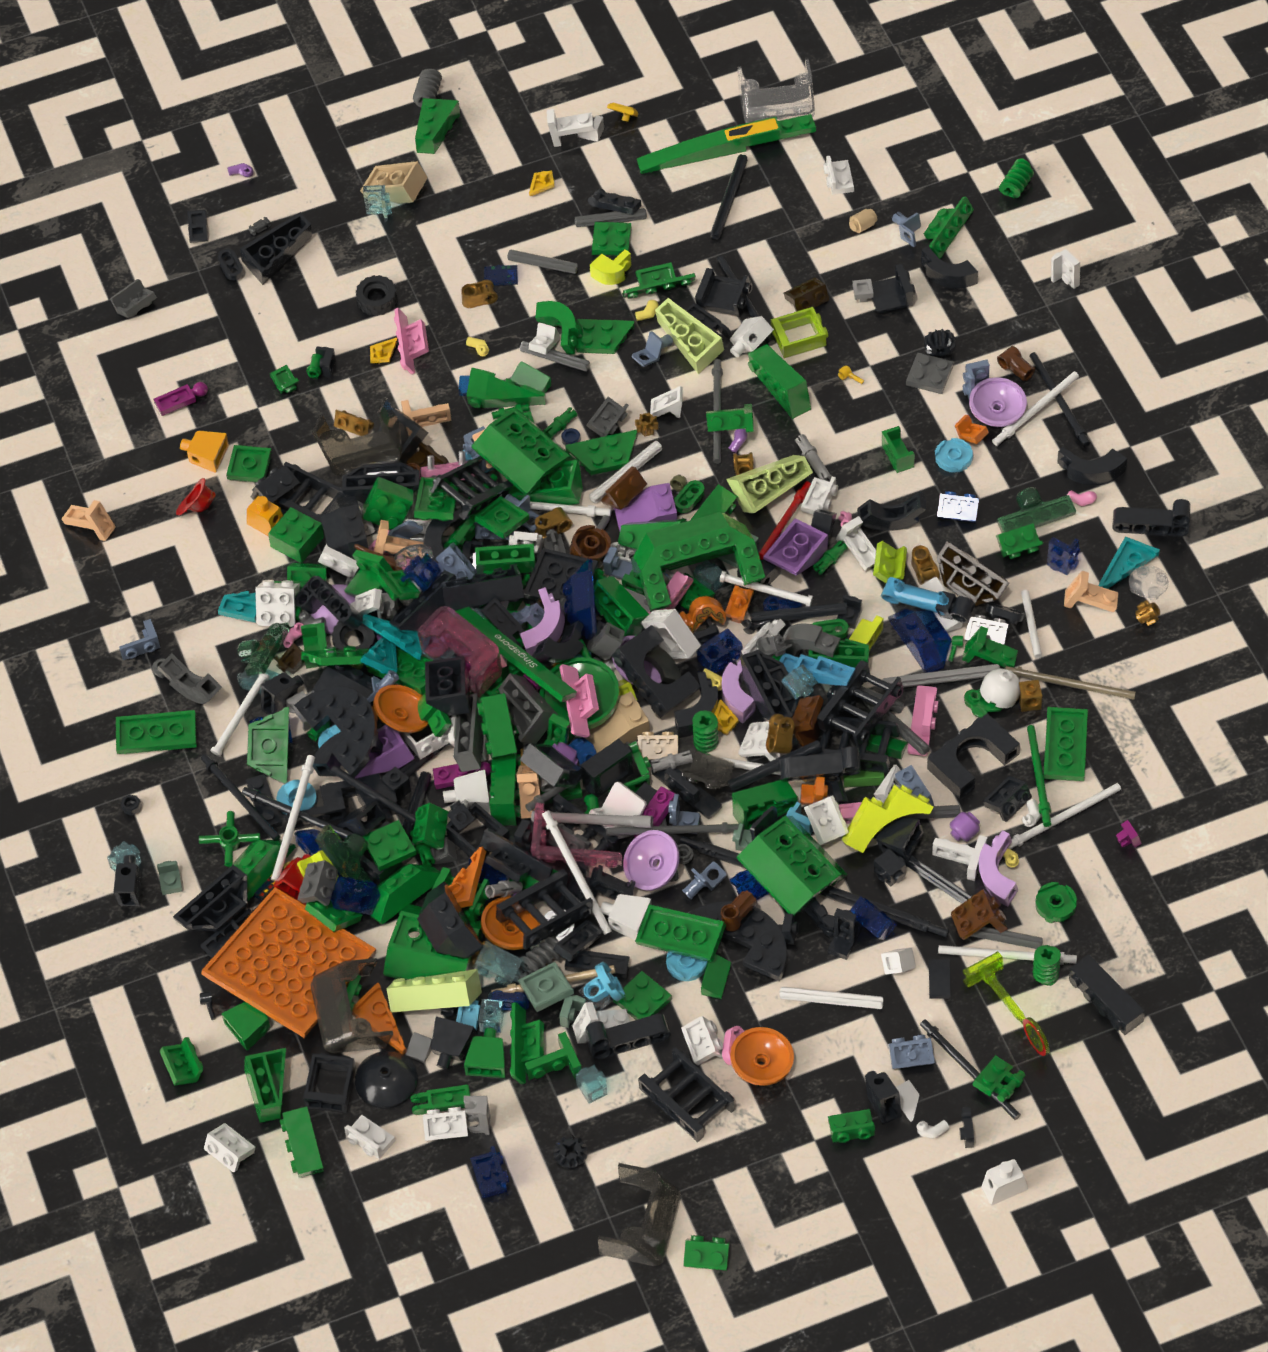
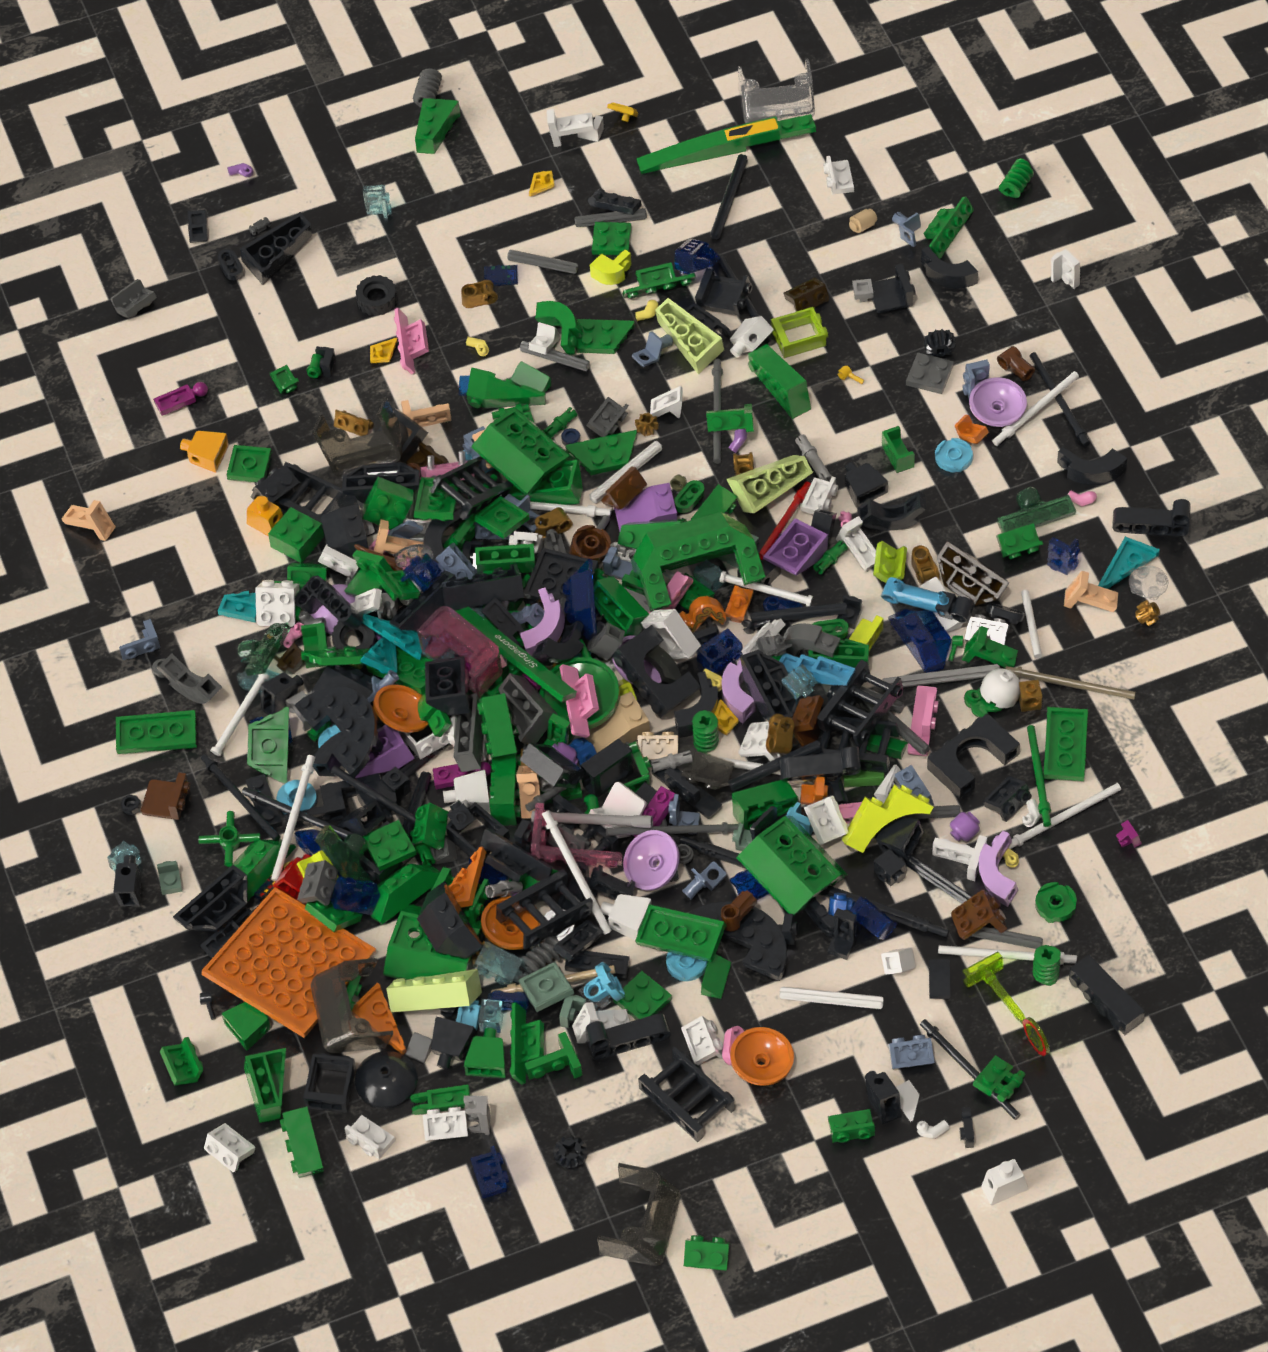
red piece [176,478,216,516] -> none
tan slope [360,161,428,204] -> none
clear light blue brick [576,1065,608,1104] -> none
bracket [937,492,979,522] -> none
none -> reddish brown bracket [141,772,191,820]
none -> clear blue wedge [674,238,720,275]
none -> blue plate [828,893,855,916]
none -> black torso [845,462,888,508]

